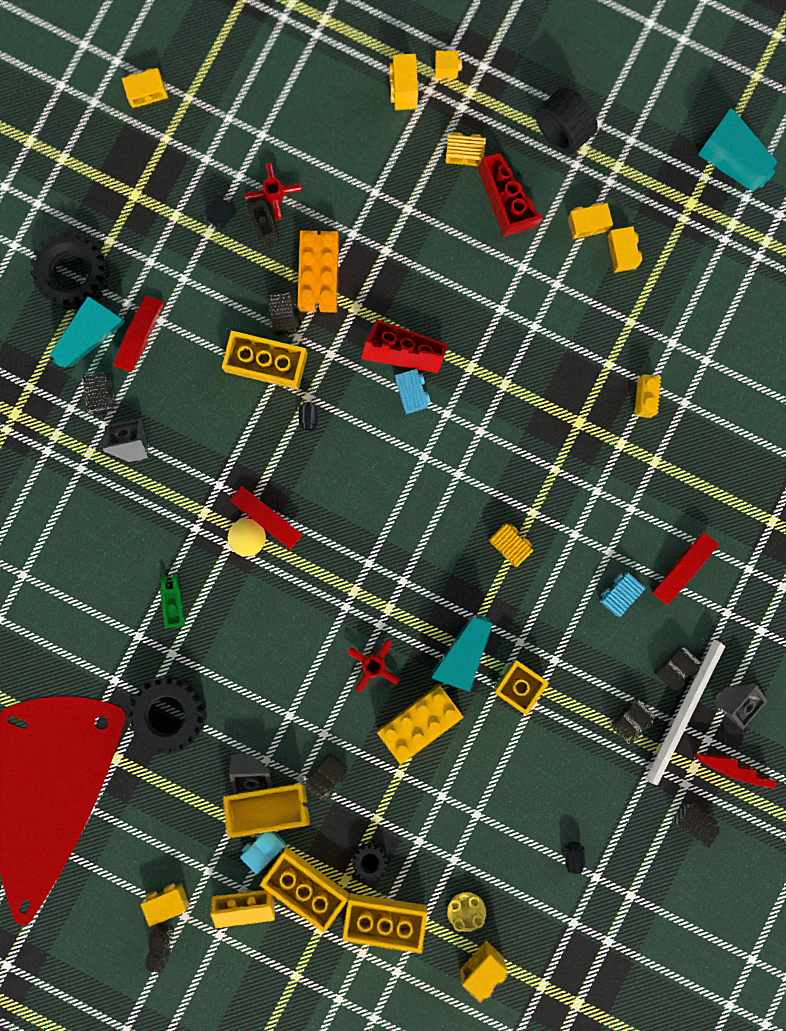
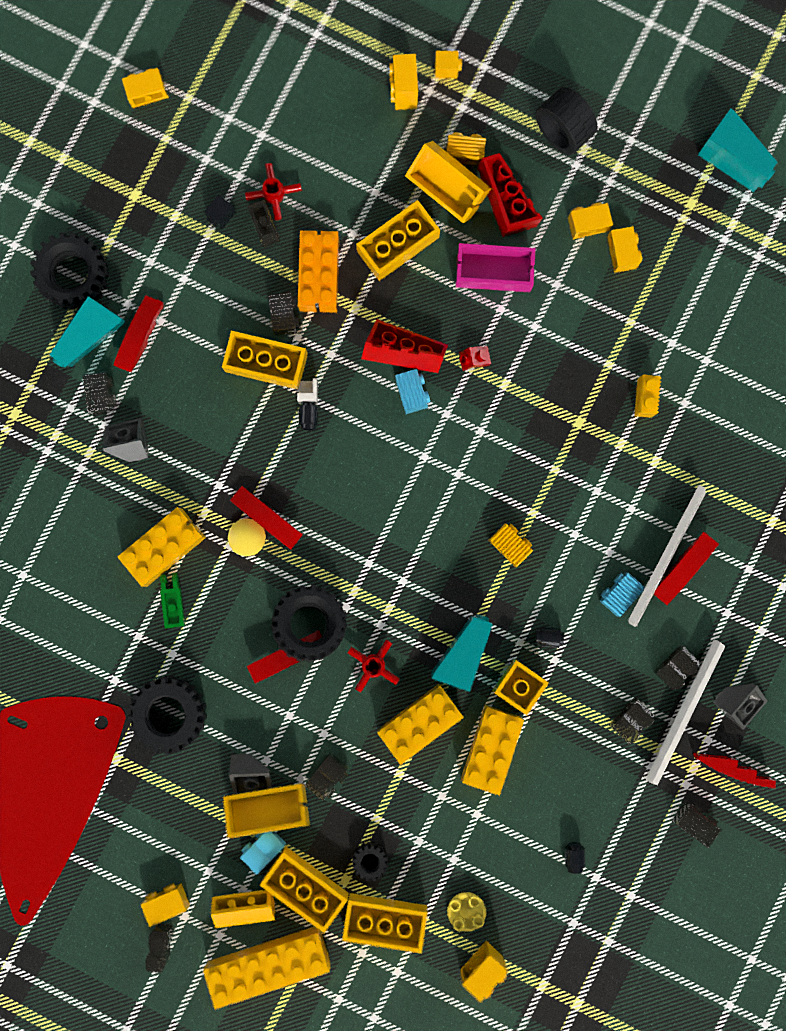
none -> yellow piece [118,507,206,587]
none -> yellow brick [203,927,331,1009]
none -> red slope [247,630,322,684]
none -> black tyre [271,585,347,662]
none -> white panel [297,378,318,404]
none -> yellow brick [356,200,440,281]
none -> yellow piece [405,141,491,223]
none -> dark pink piece [455,243,536,292]
none -> red bracket [459,346,491,371]
none -> yellow brick [461,705,524,796]
none -> black brick [535,627,564,648]
none -> white tile [628,485,706,627]

